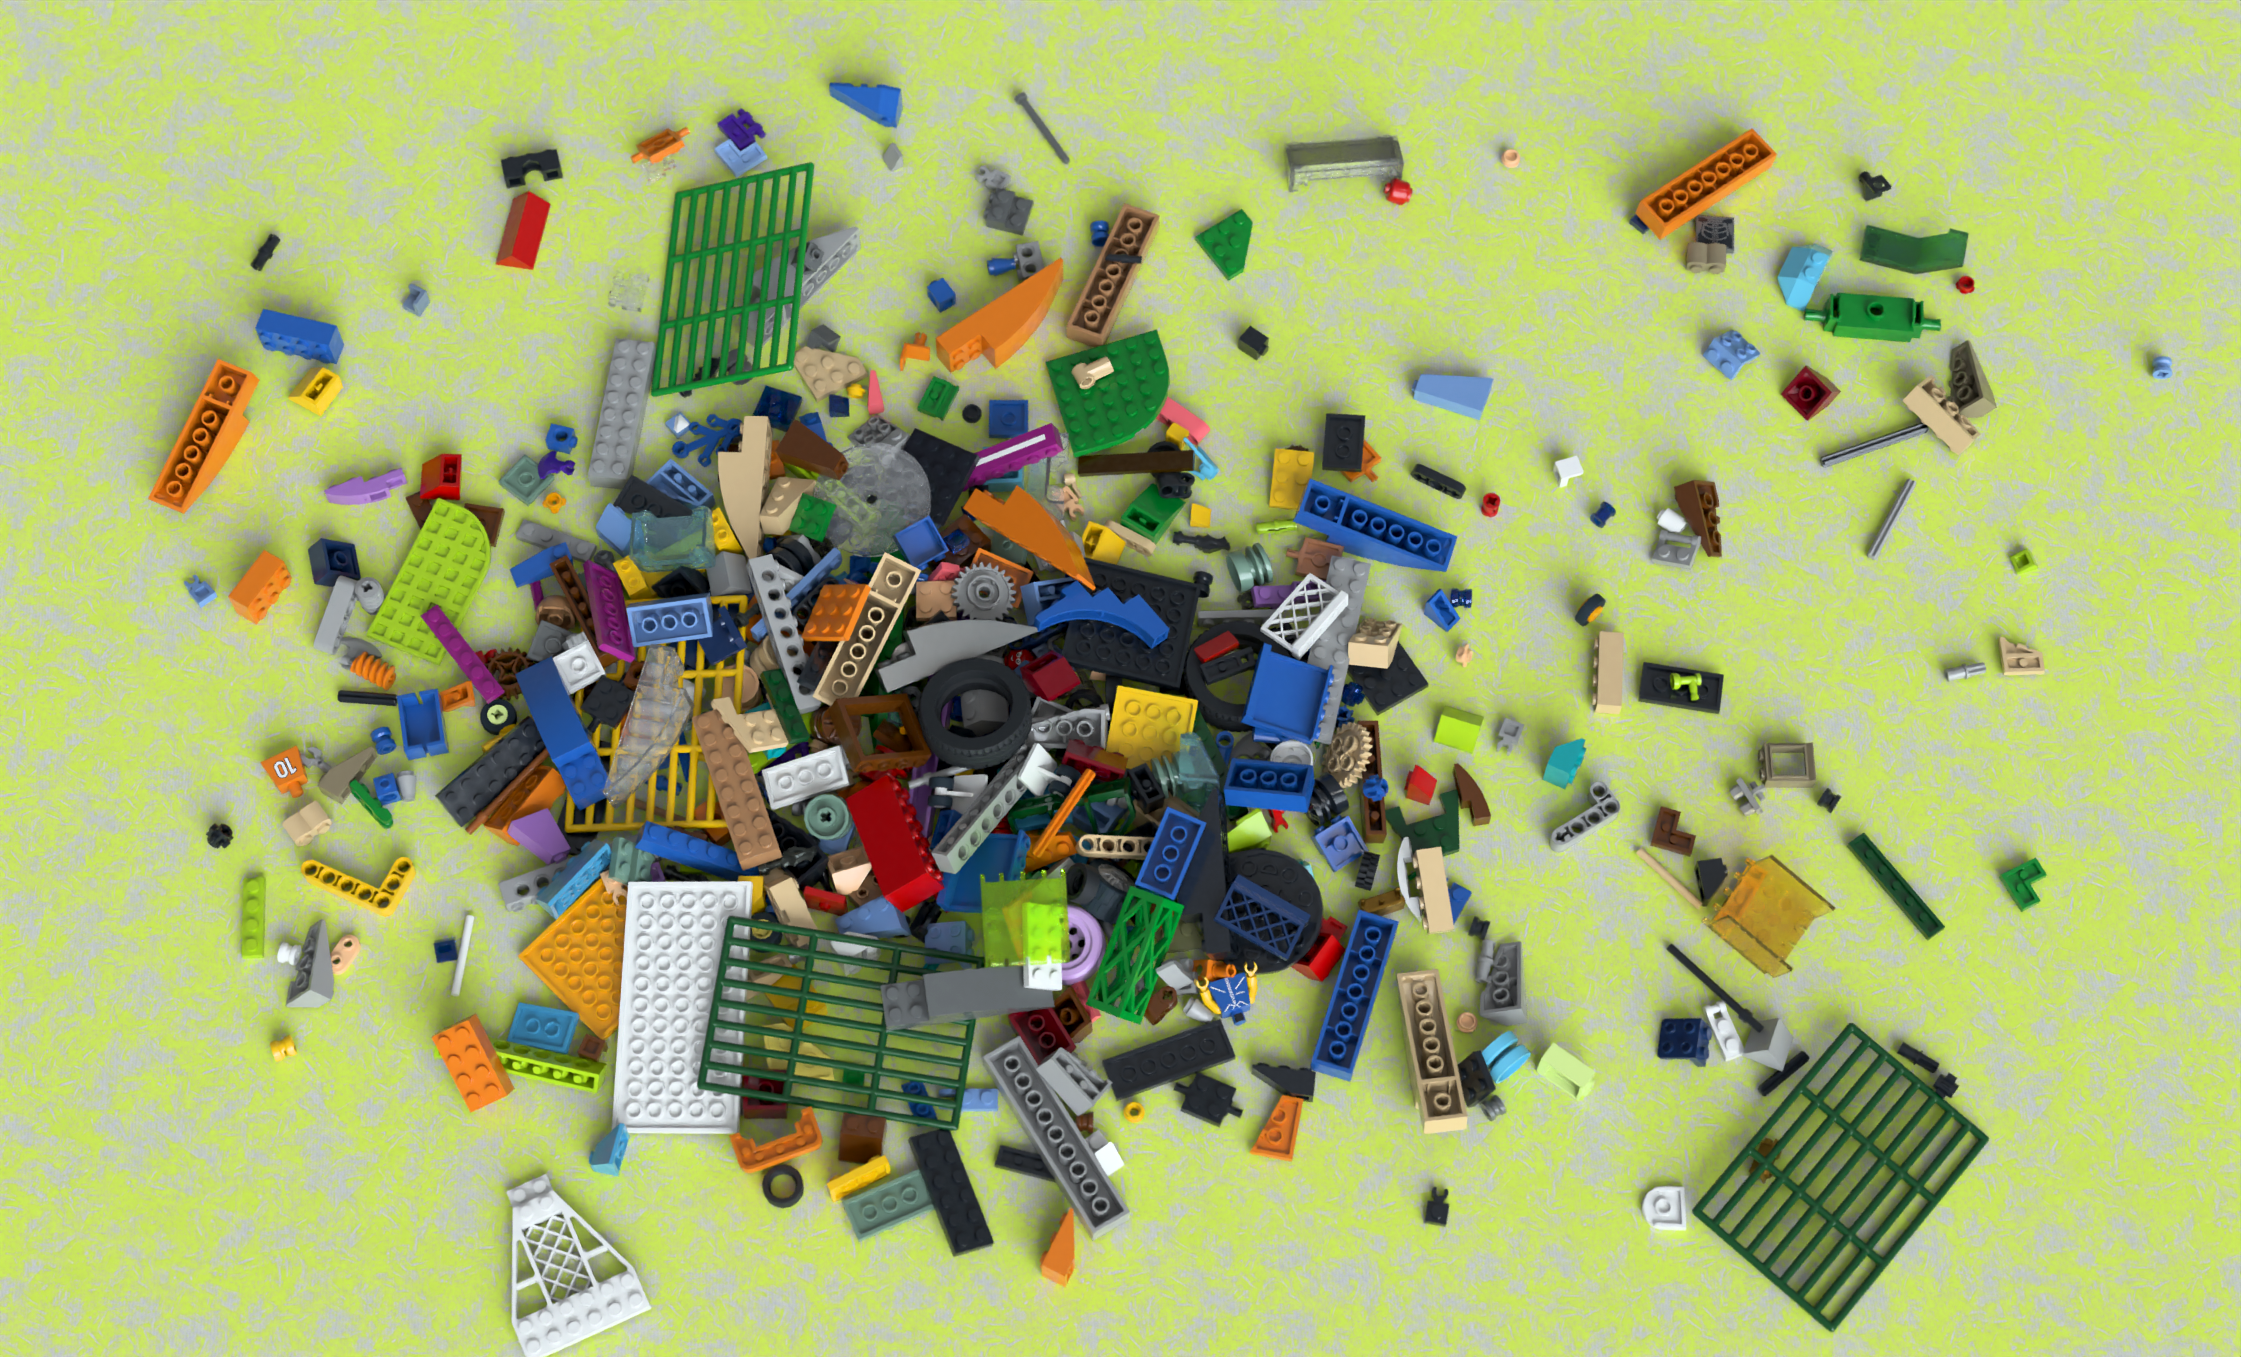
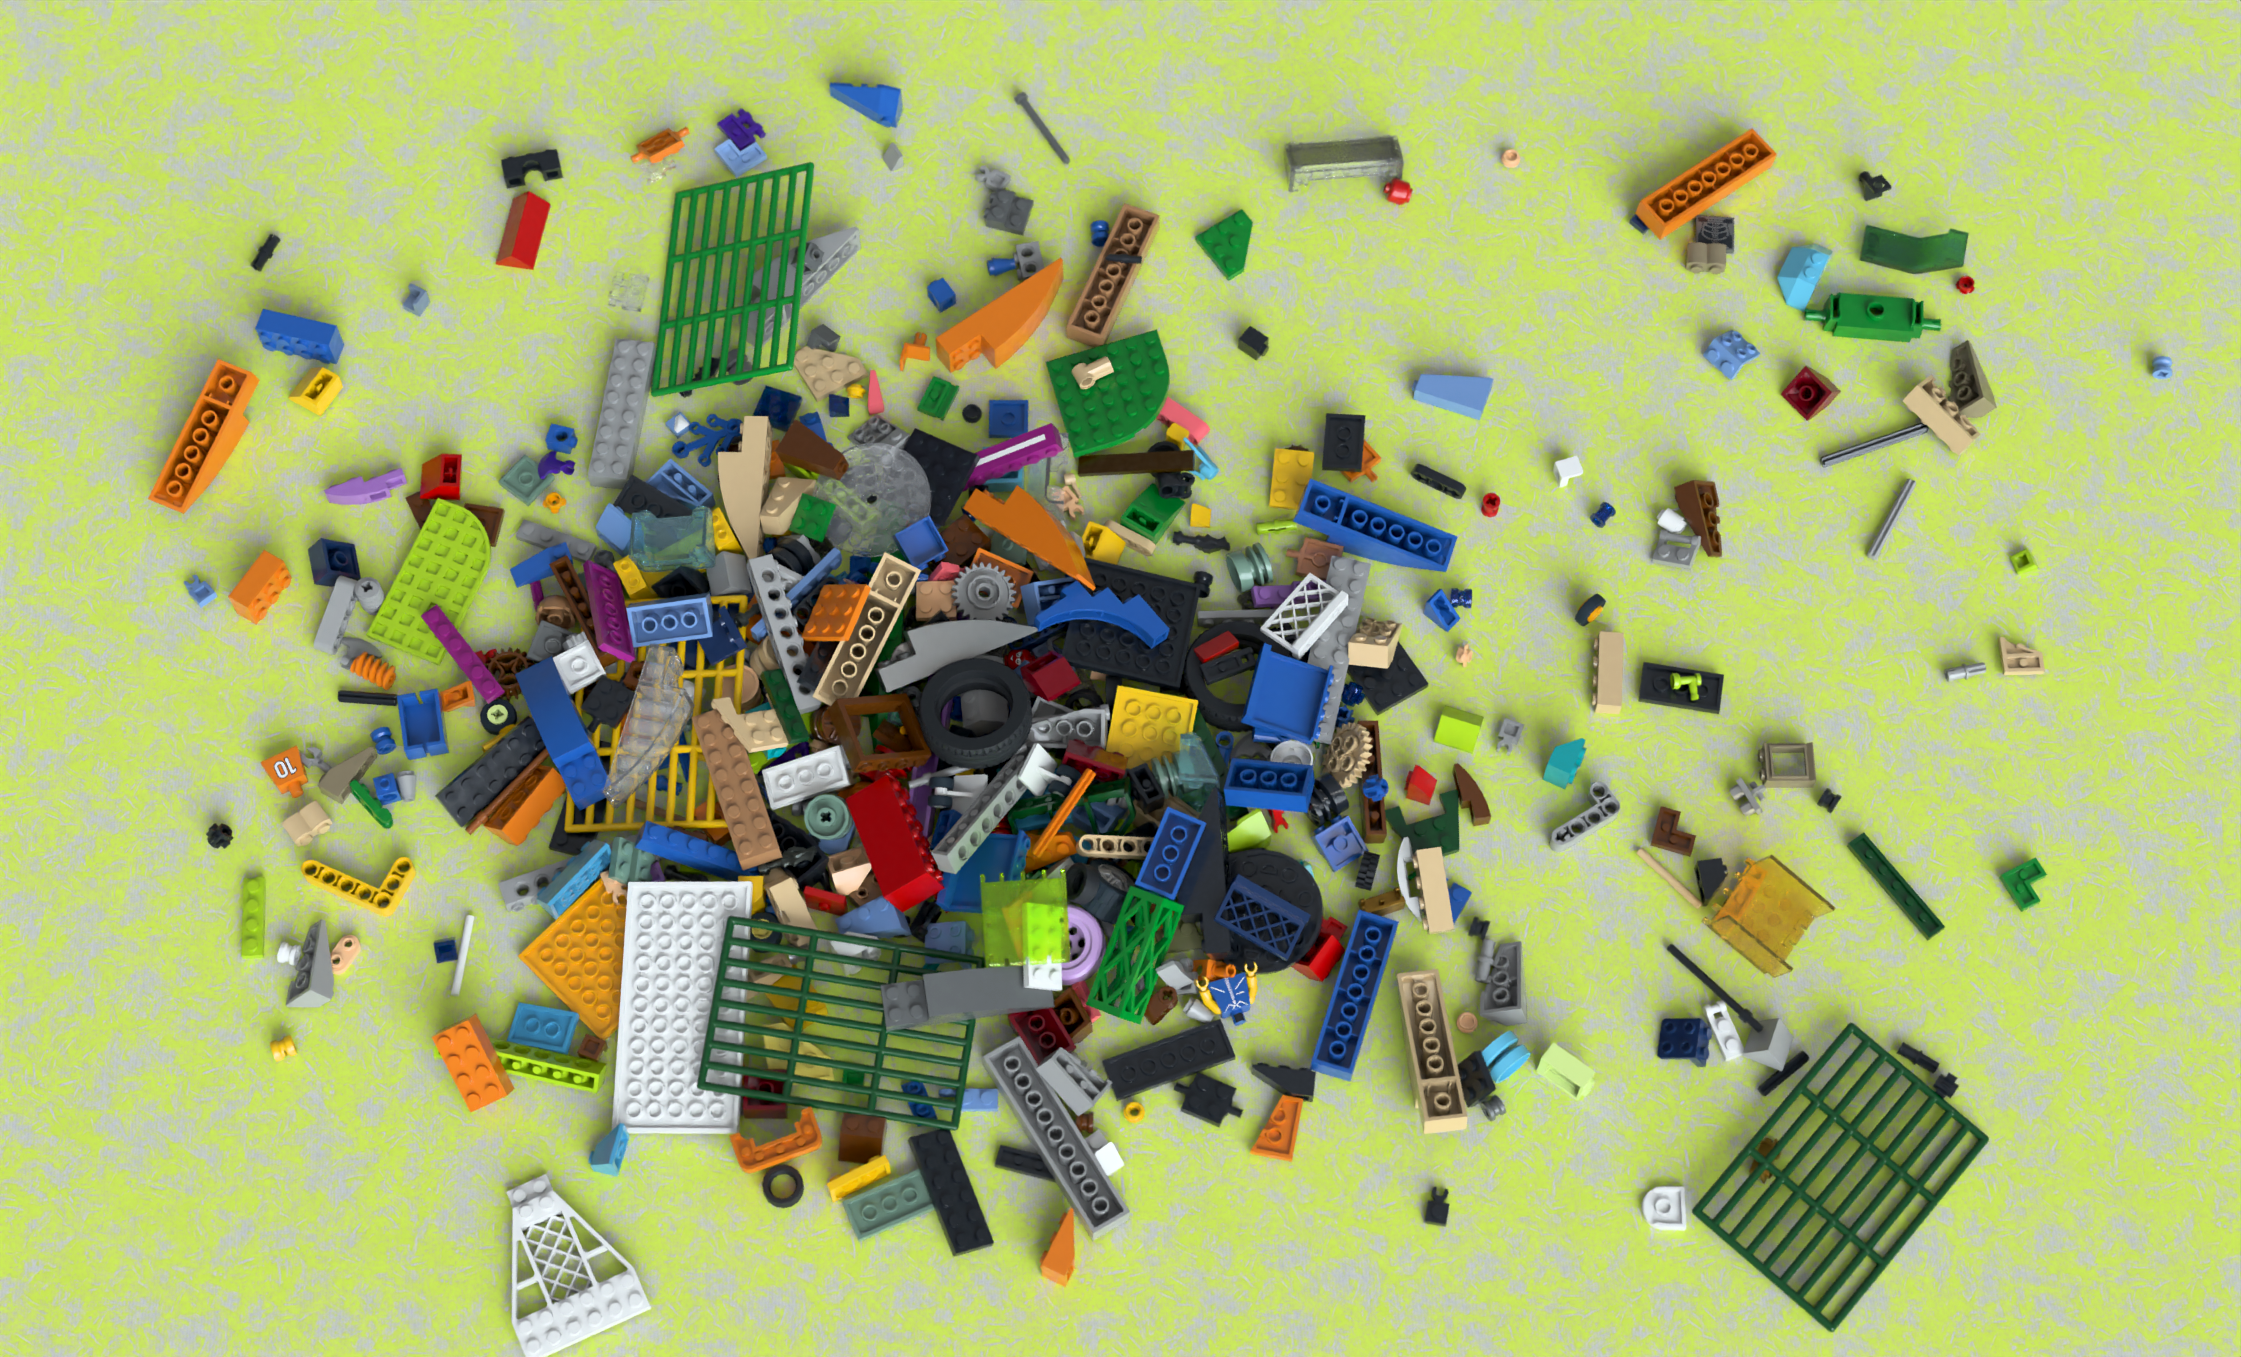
medium lavender slope [507,808,571,865] -> none
clear blue slope [943,529,970,555] -> none

